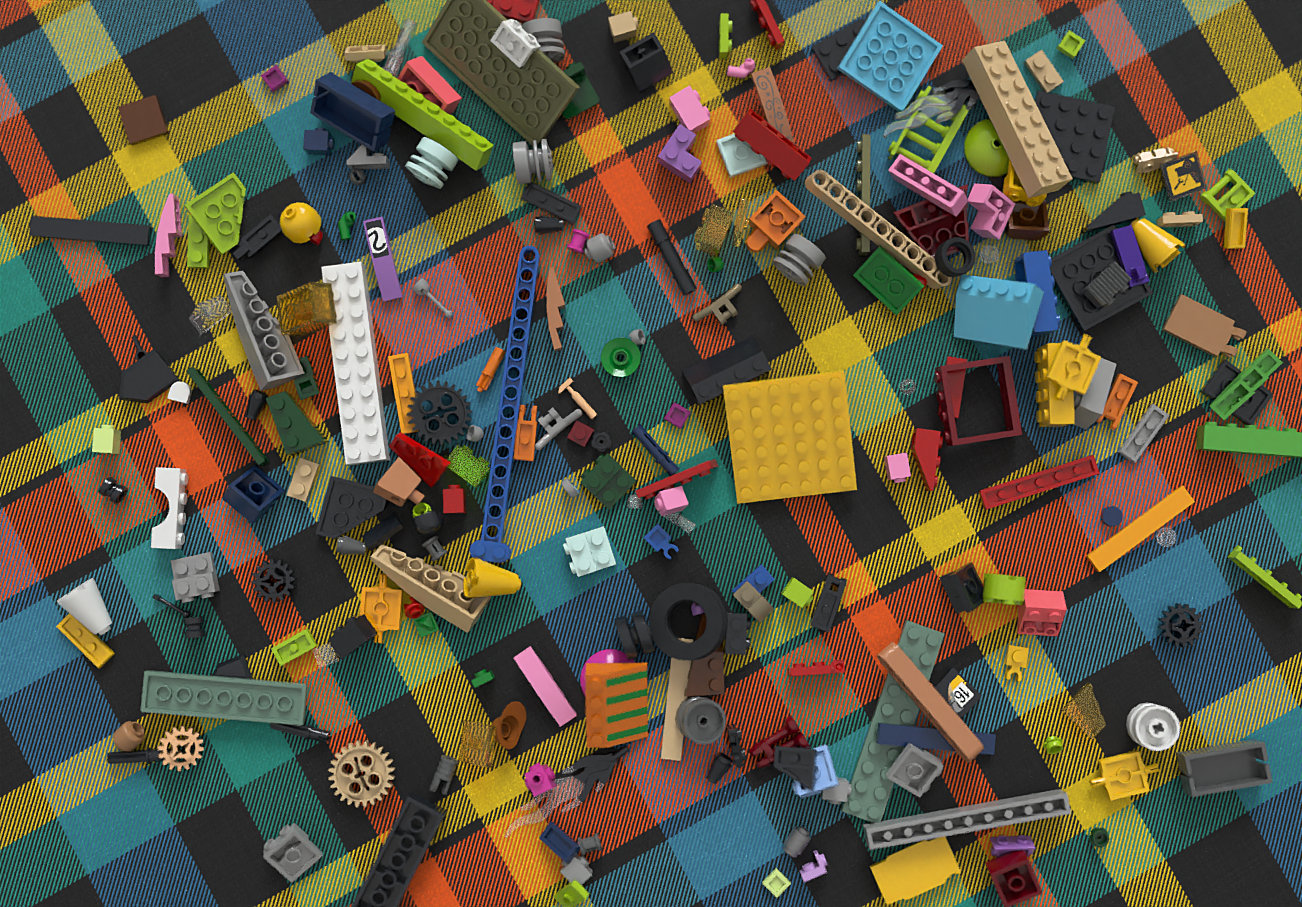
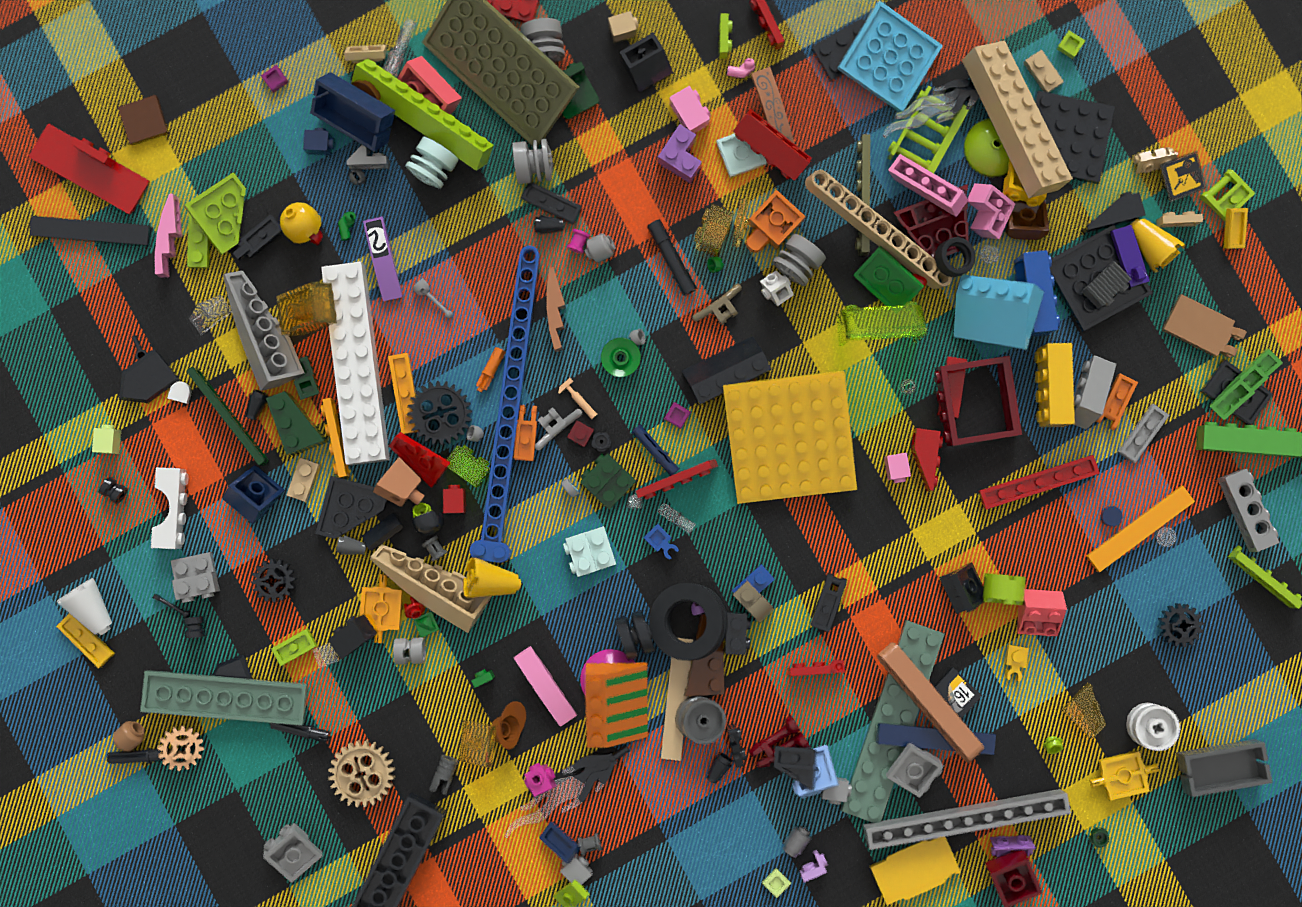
white bracket [490,19,540,68] -> none
bright pink brick [654,486,688,516] -> none
lime brick [781,577,814,608] -> none
yellow plate [1046,334,1101,401] -> none
none -> red bracket [29,124,150,215]
none -> light orange plate [321,398,351,478]
none -> light grey wheel [393,637,426,665]
none -> white brick [760,270,794,306]
none -> clear neon green windscreen [837,302,927,346]
none -> light grey brick [1217,469,1279,552]

